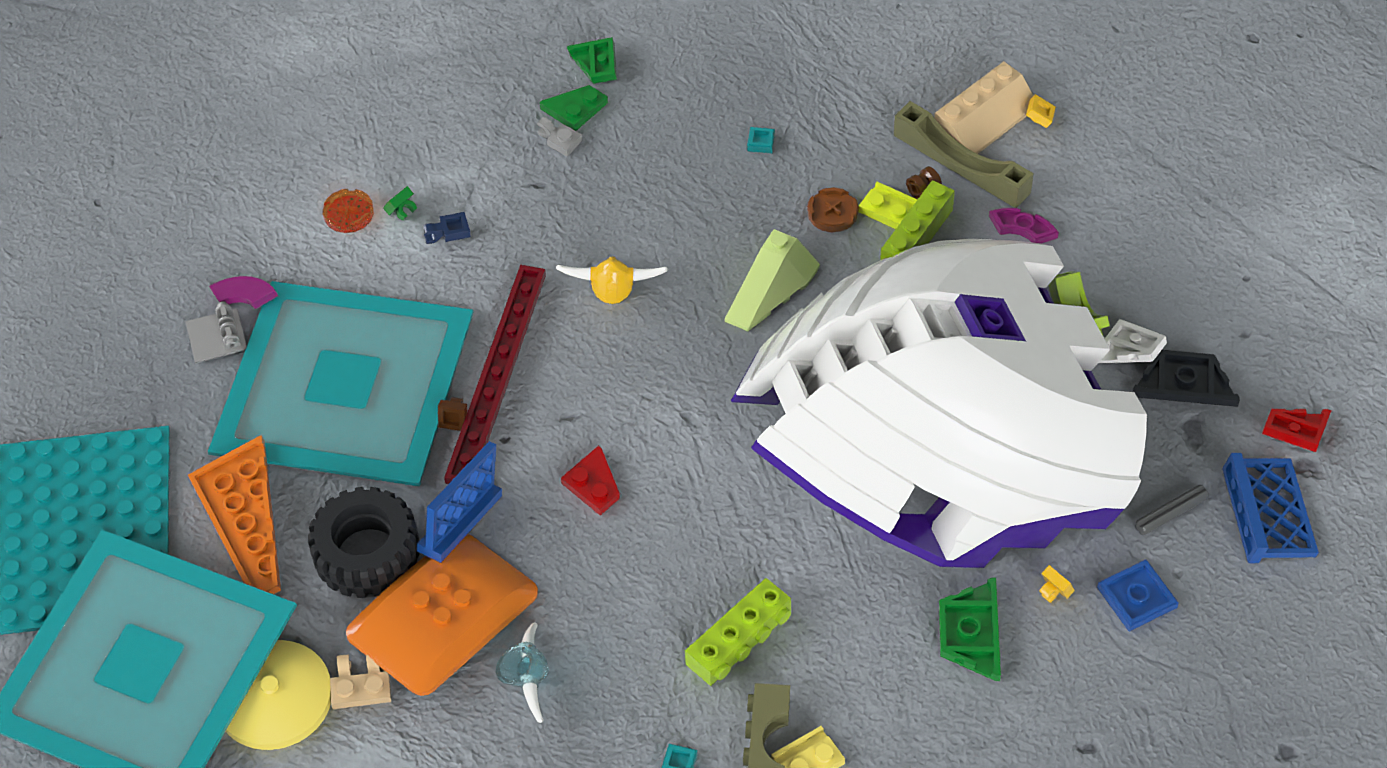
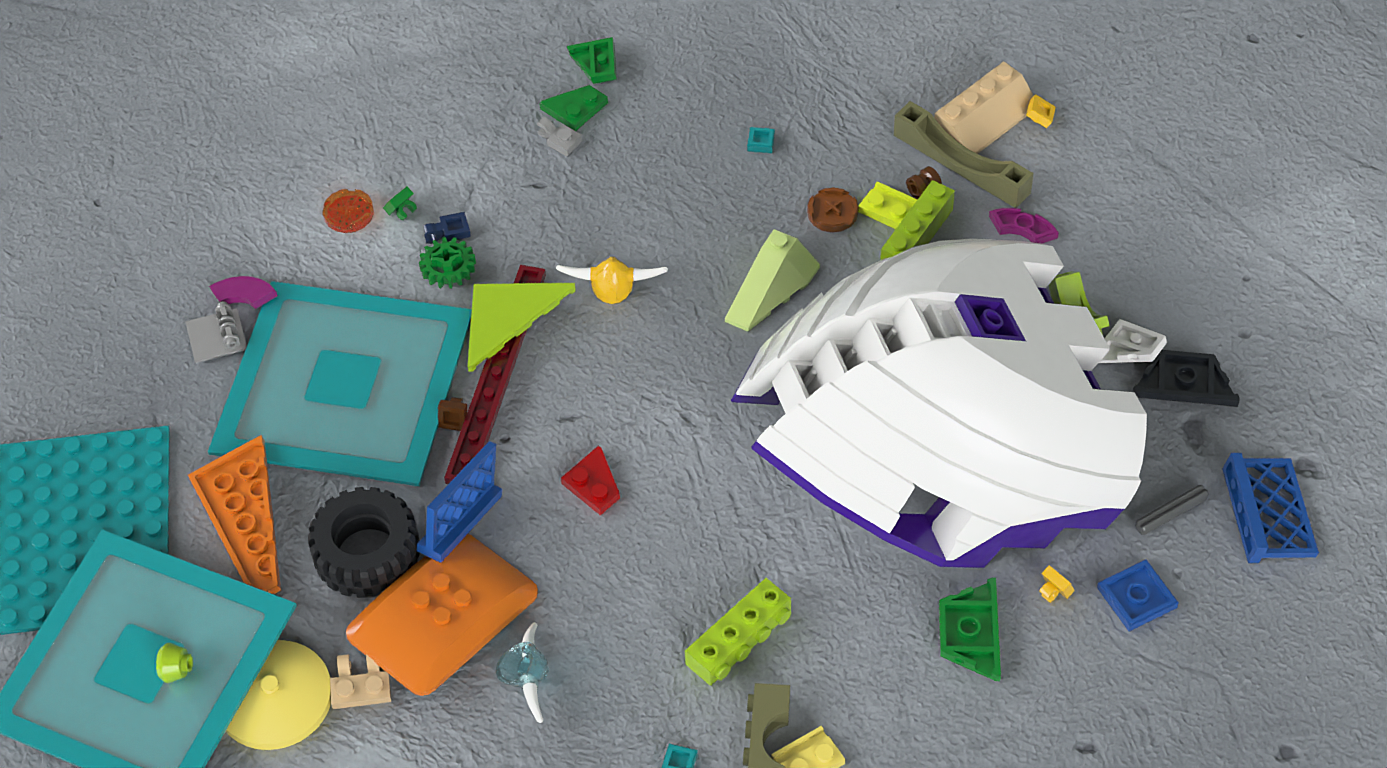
red wing [1262,409,1332,452] -> none
none -> lime cone [156,643,193,683]
none -> green gear [419,237,476,289]
none -> lime tile [468,283,576,372]

